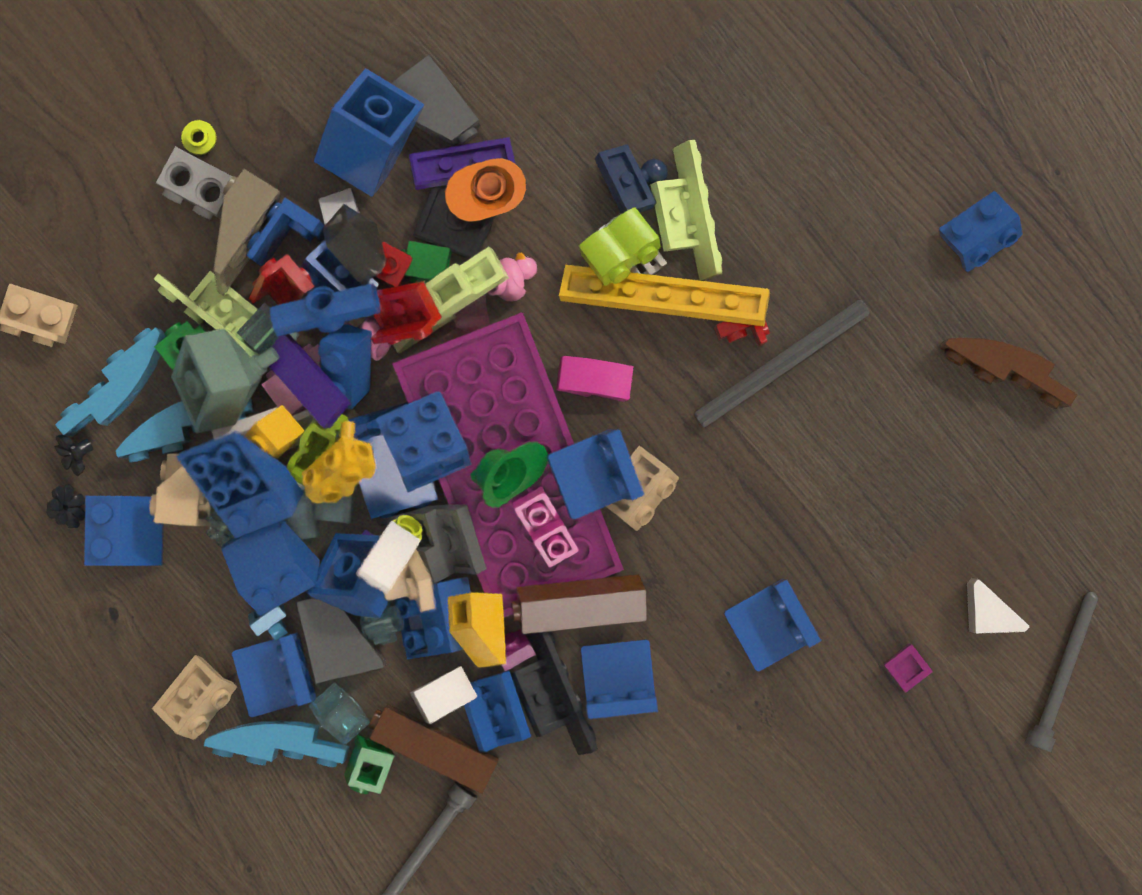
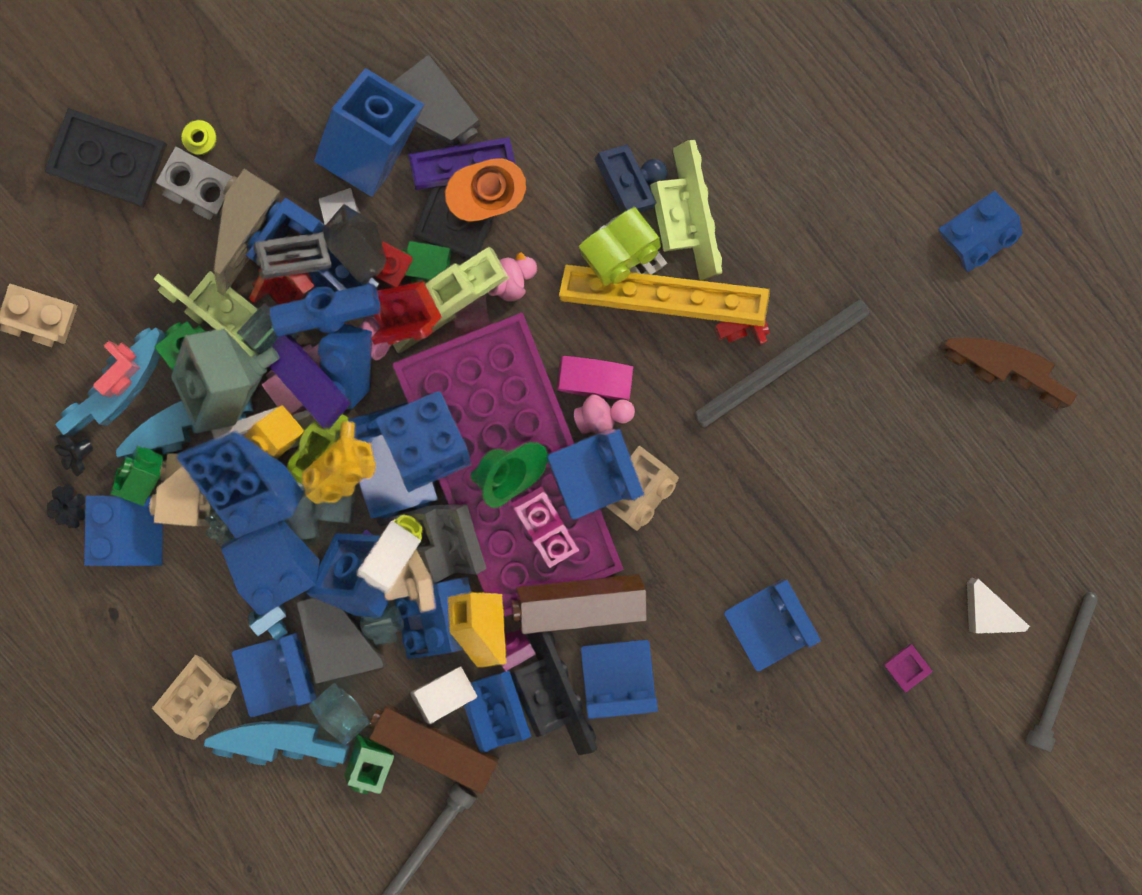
none -> black plate [45,108,167,208]
none -> coral bracket [93,341,140,397]
none -> green brick [111,446,163,506]
none -> dark grey tile [253,232,332,279]
none -> bright pink animal [574,394,635,434]

